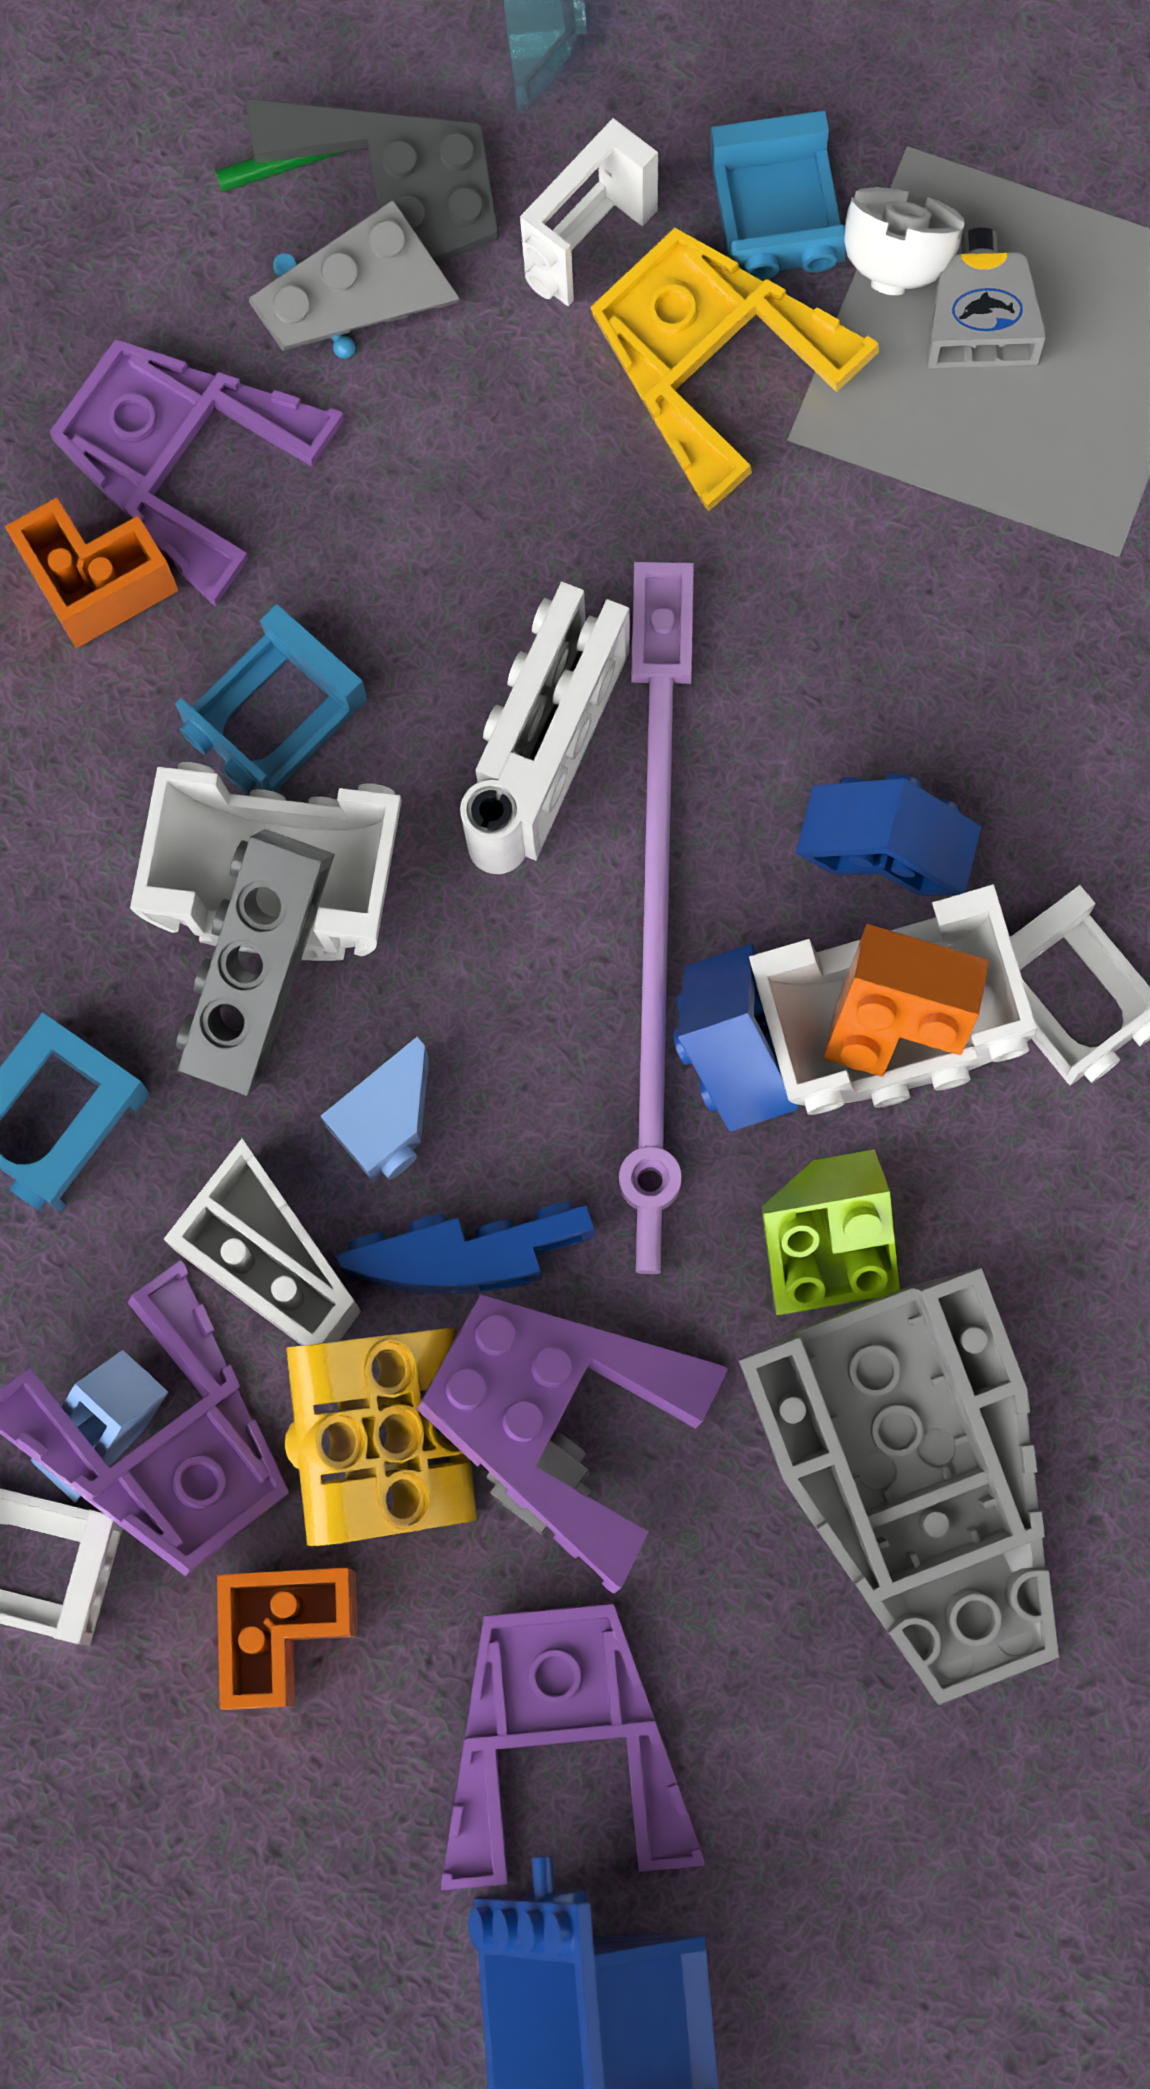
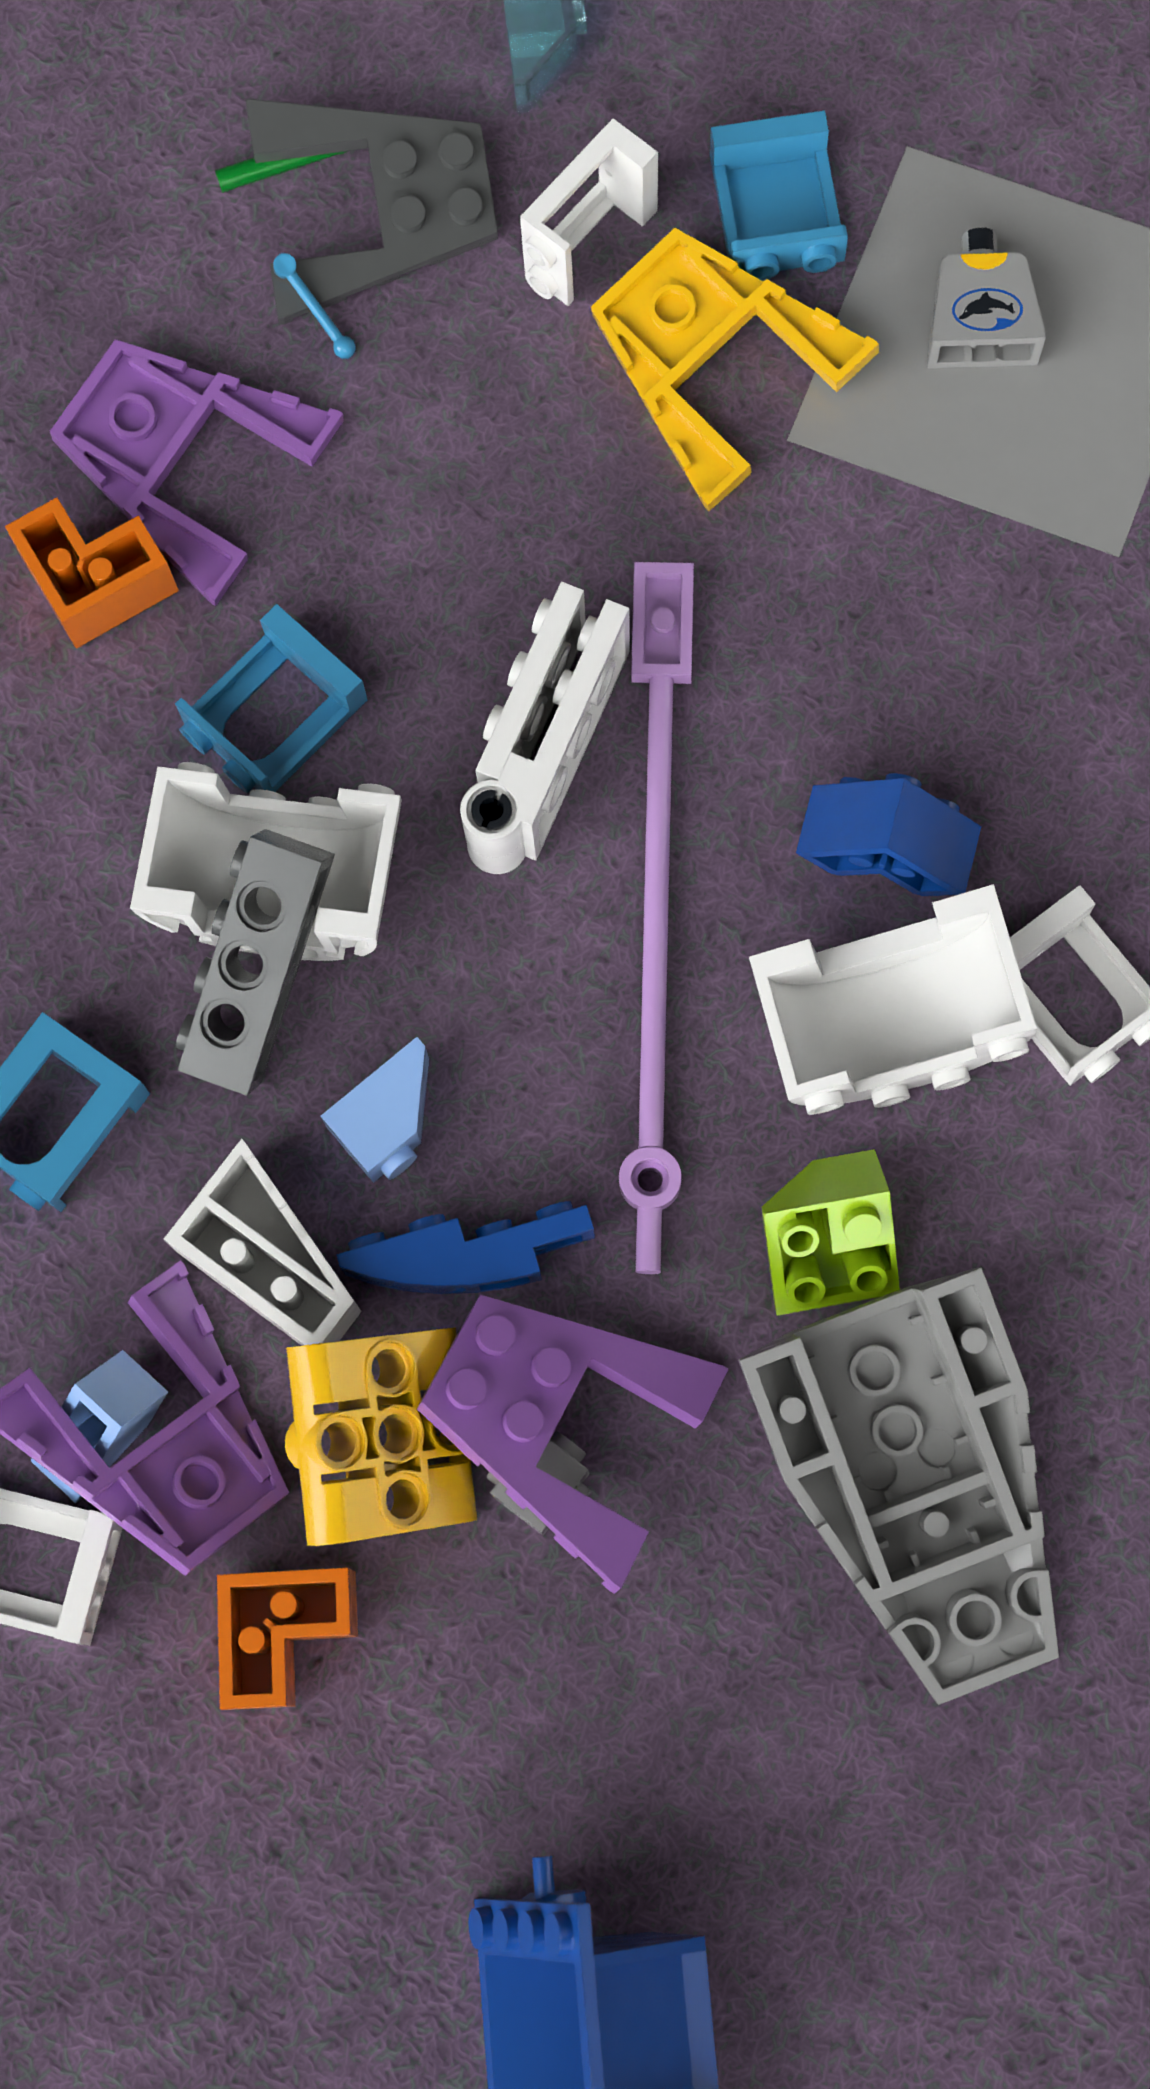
light grey wing [249,200,460,351] -> none
medium lavender wing [441,1603,705,1890] -> none
brick [673,943,799,1132] -> none
orange brick [823,924,989,1077] -> none
white cylinder [844,187,965,295] -> none

